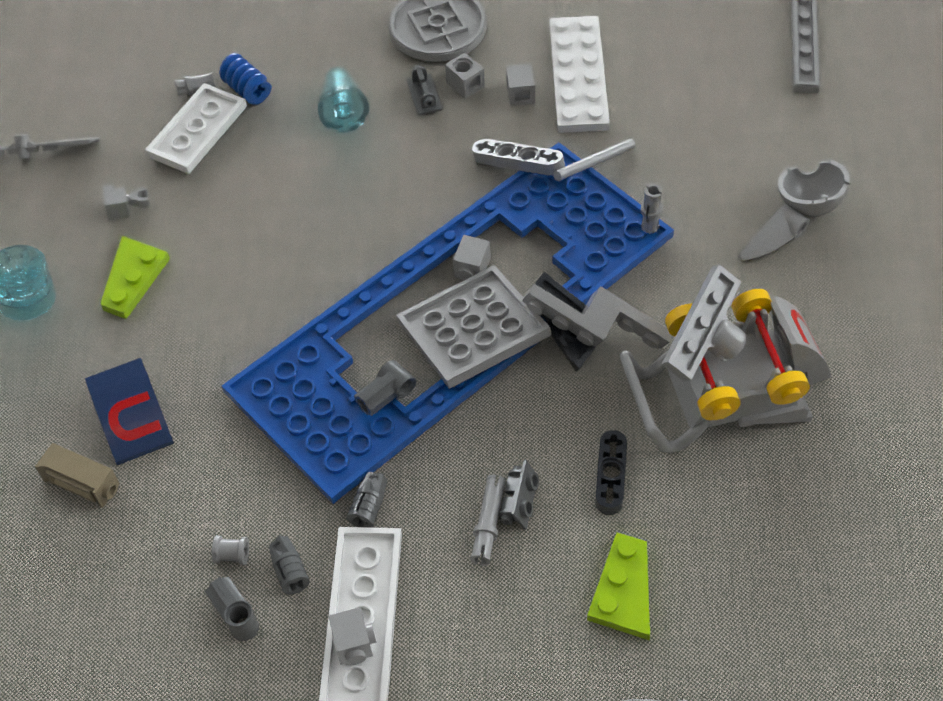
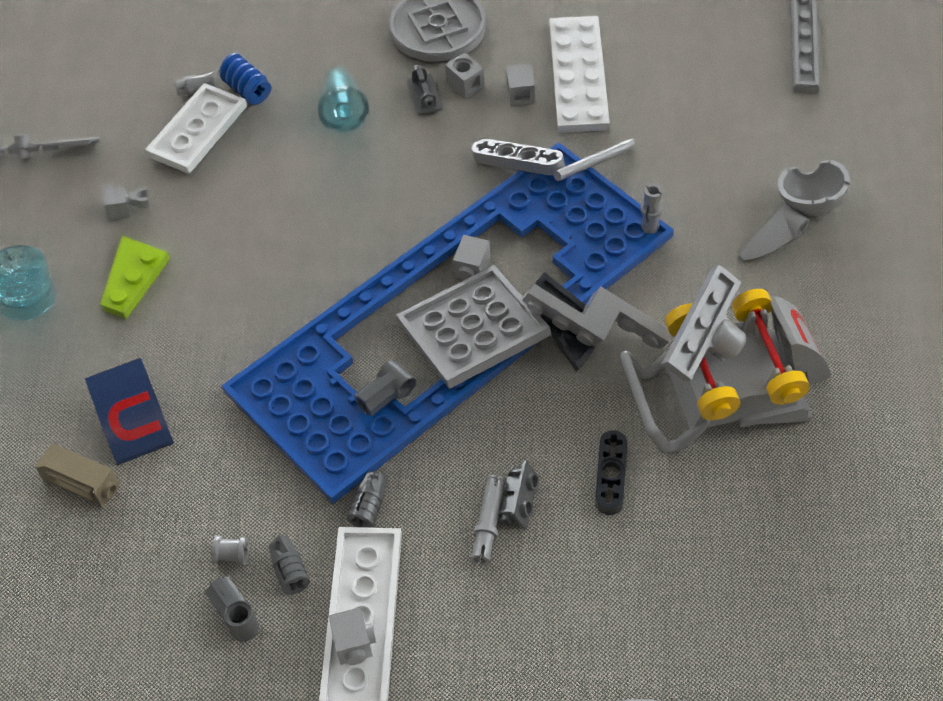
lime wing [587,532,650,641] -> none

